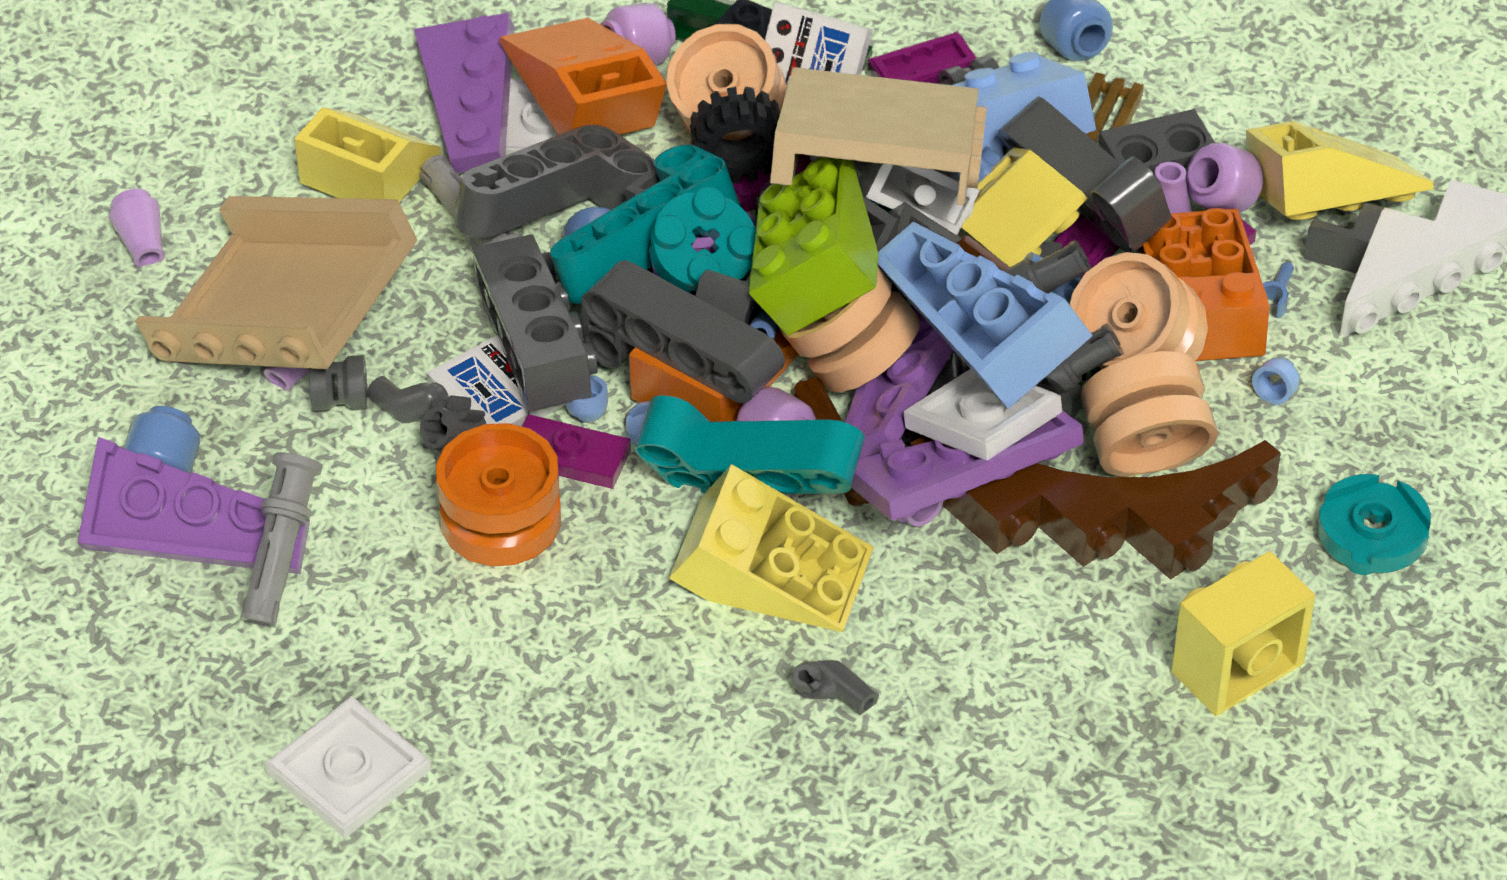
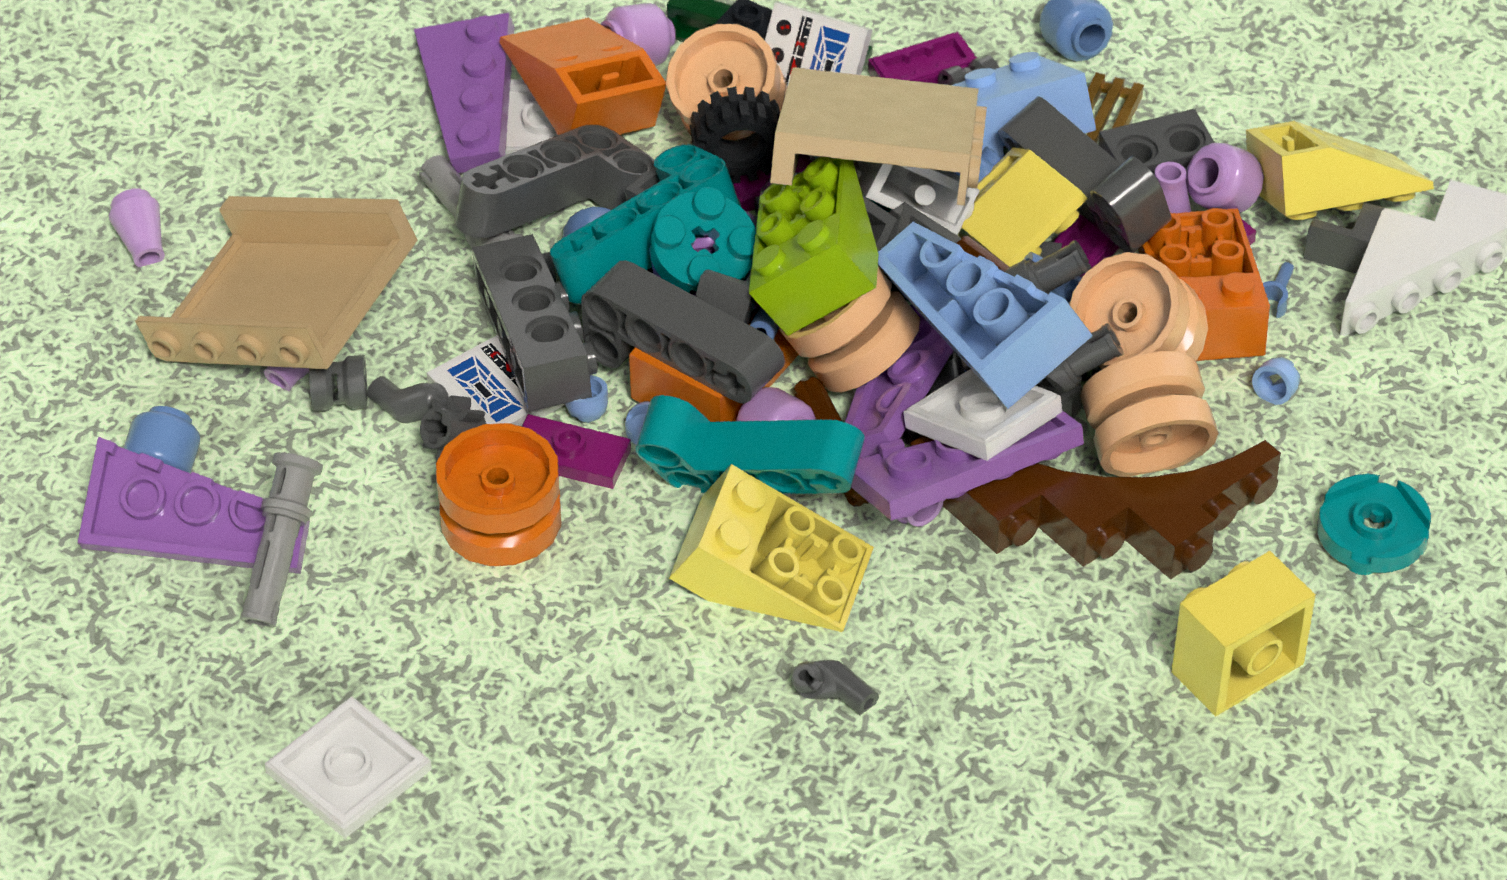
light yellow slope [294,107,441,203] -> none

